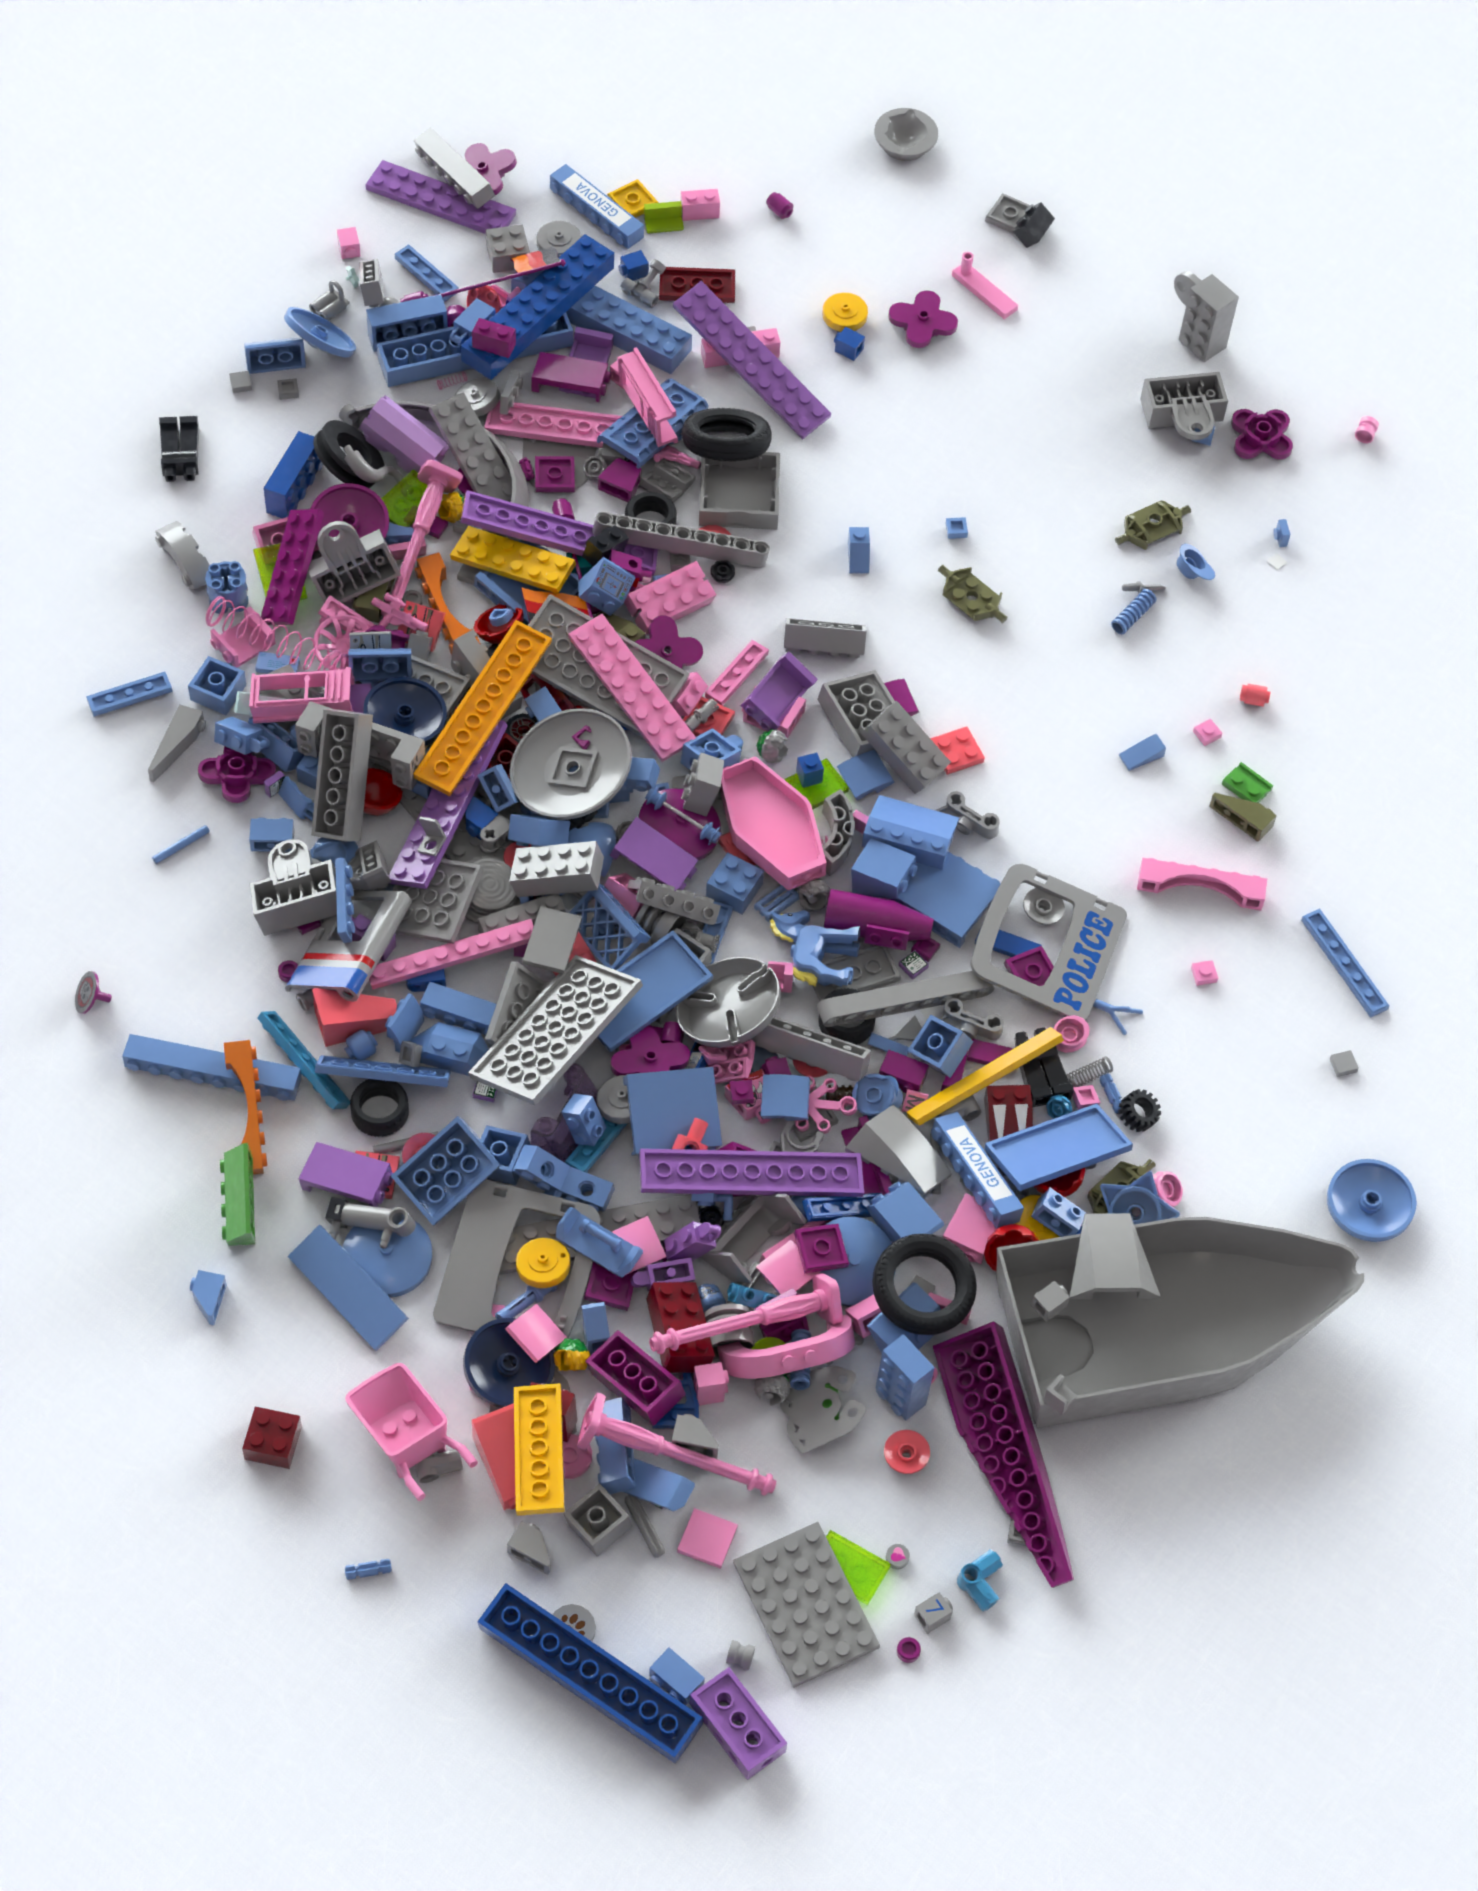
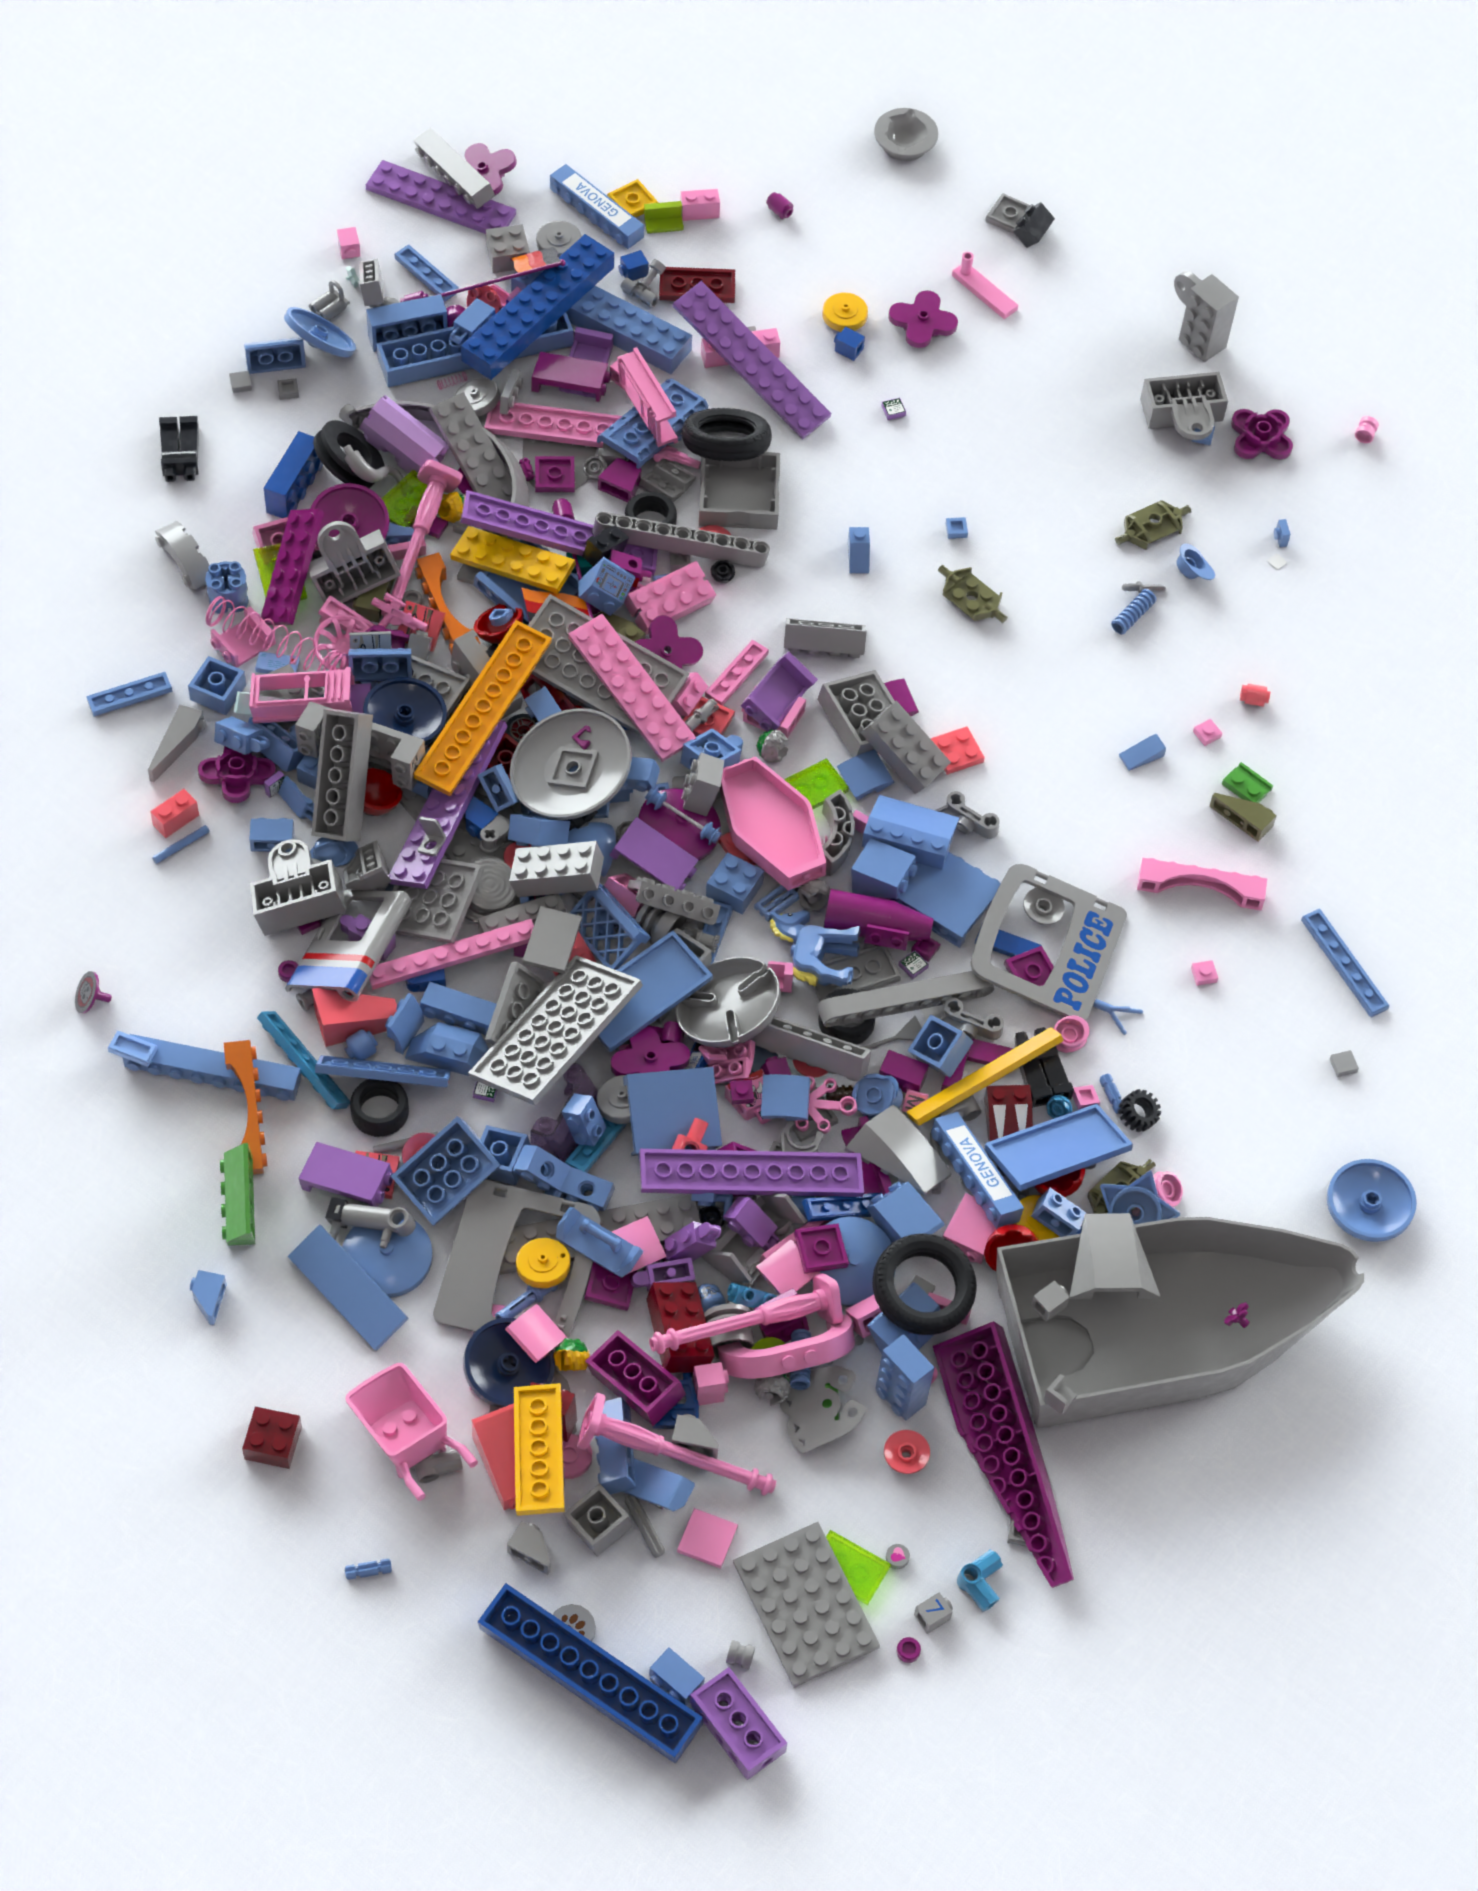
medium blue plate [335,858,355,943] -> none
light grey tile [399,1041,423,1067] -> none
magenta brick [472,318,516,358] -> none
medium blue slope [582,1302,610,1356] -> none
blue brick [796,752,824,788] -> none
medium blue window [868,1033,909,1056] -> none
light grey piece [1066,1056,1113,1088] -> none
none -> light blue tile [108,1031,158,1067]
none -> coral brick [150,789,199,838]
none -> medium lavender brick [723,1197,780,1251]
none -> tile [881,398,906,420]
none -> magenta plant [1224,1302,1250,1328]

